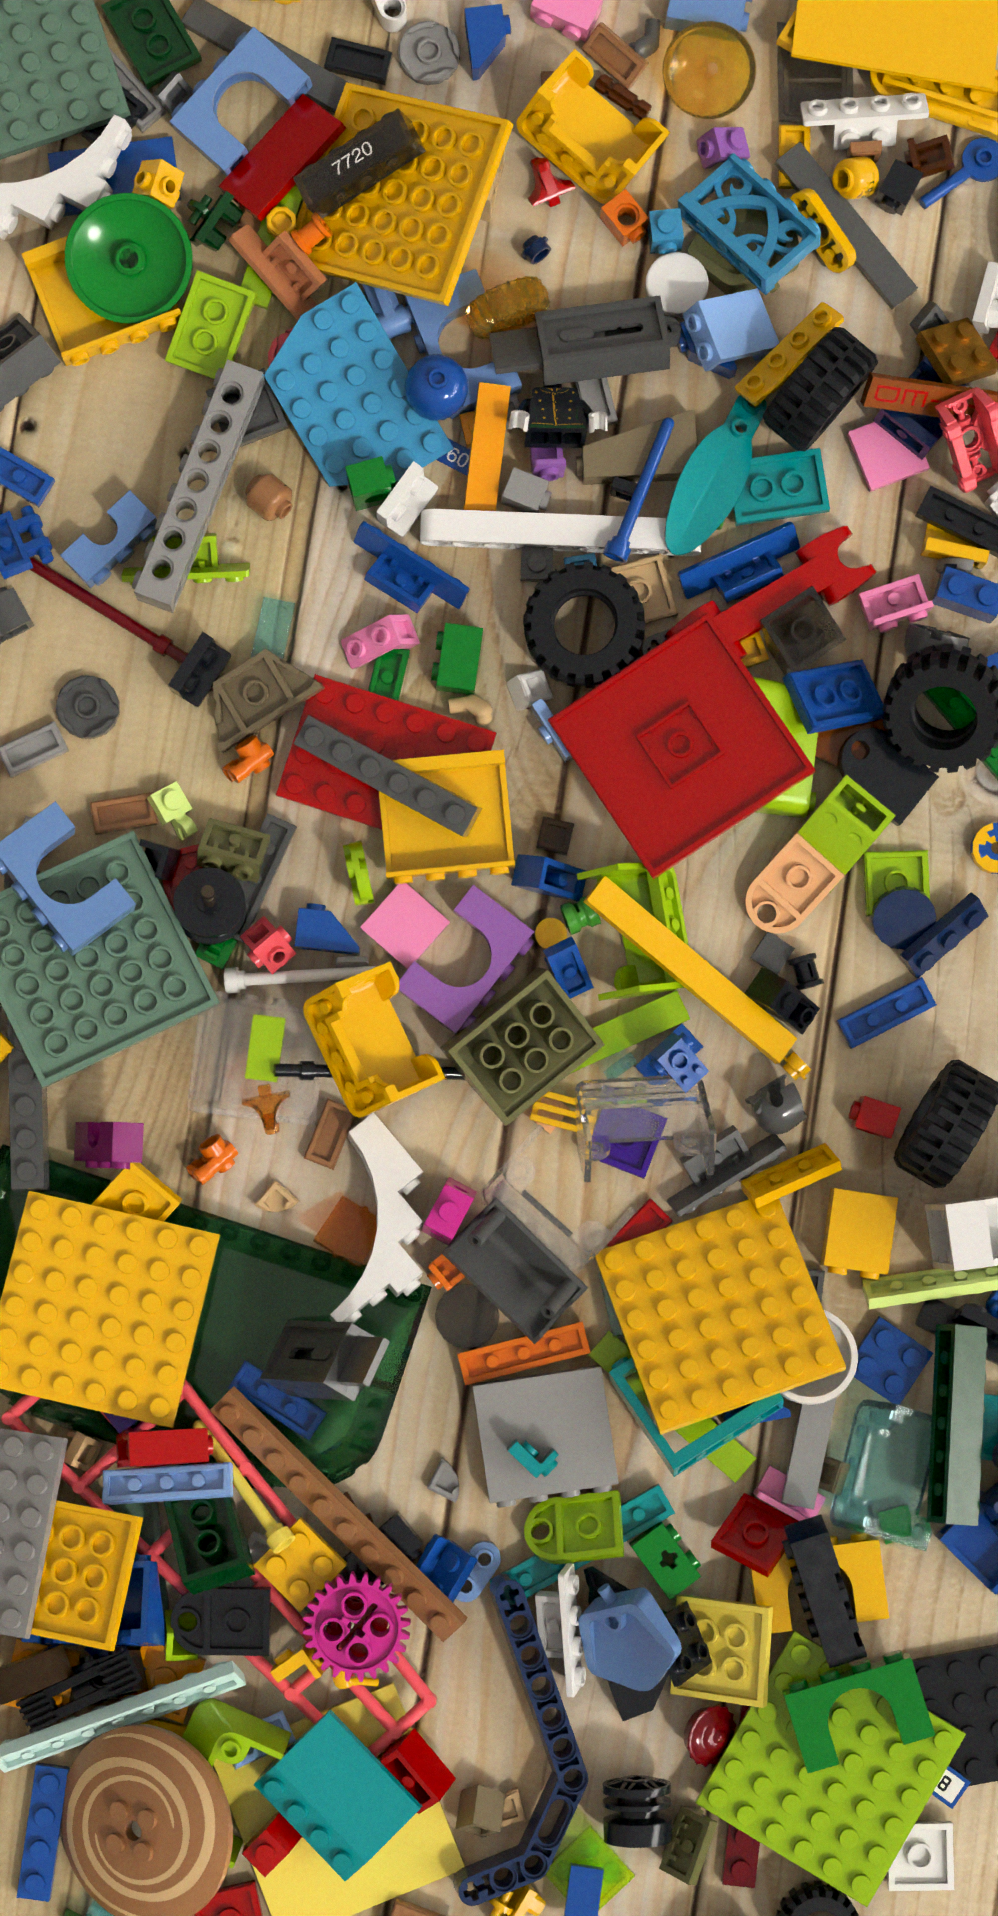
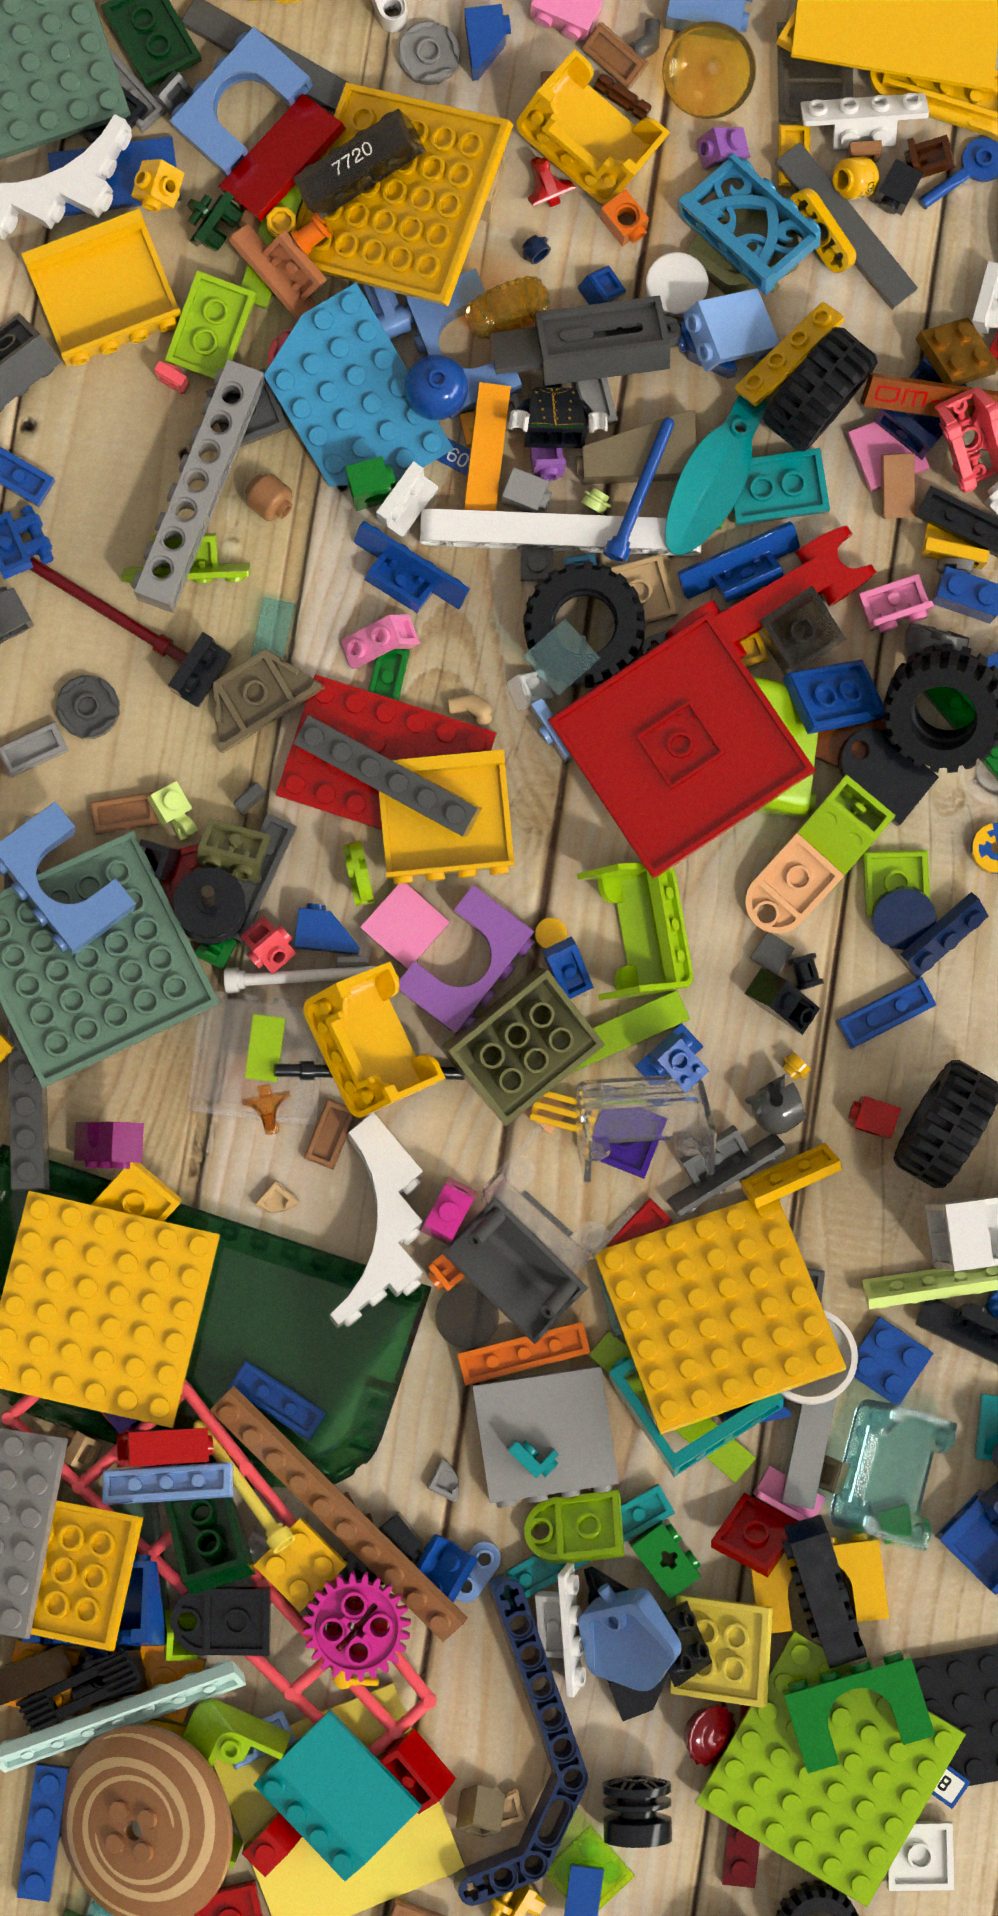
medium blue arch [60,490,157,589] -> none
green dish [65,193,193,324] -> none
orange plate [186,1134,239,1185] -> none
orange plate [222,735,274,783] -> none
dark grey piece [260,1320,390,1401] -> none
yellow bracket [270,1642,324,1683] -> none
clear orange piece [313,1195,376,1269] -> none
black tile [324,37,393,85] -> none
green brick [431,623,483,695] -> none
blue slope [511,854,586,902] -> none
dark brown tile [536,816,574,856] -> none
bright green wheel [560,895,601,935] -> none
yellow tile [583,876,798,1064] -> none
clear light blue tile [603,1052,637,1081] -> none
black tile [610,476,637,502] -> none
dark azure brick [647,208,684,255] -> none
olive bracket [659,1806,718,1886] -> none
yellow brick [820,1188,898,1280] -> none
dark grey plate [909,301,950,335] -> none
brick [926,1324,988,1526] -> none
none -> coral tile [154,361,190,394]
none -> dark grey tile [234,782,267,816]
none -> clear light blue piece [523,619,600,696]
none -> blue slope [578,266,626,305]
none -> yellowish green plate [581,487,611,515]
none -> medium nougat tile [881,453,915,519]

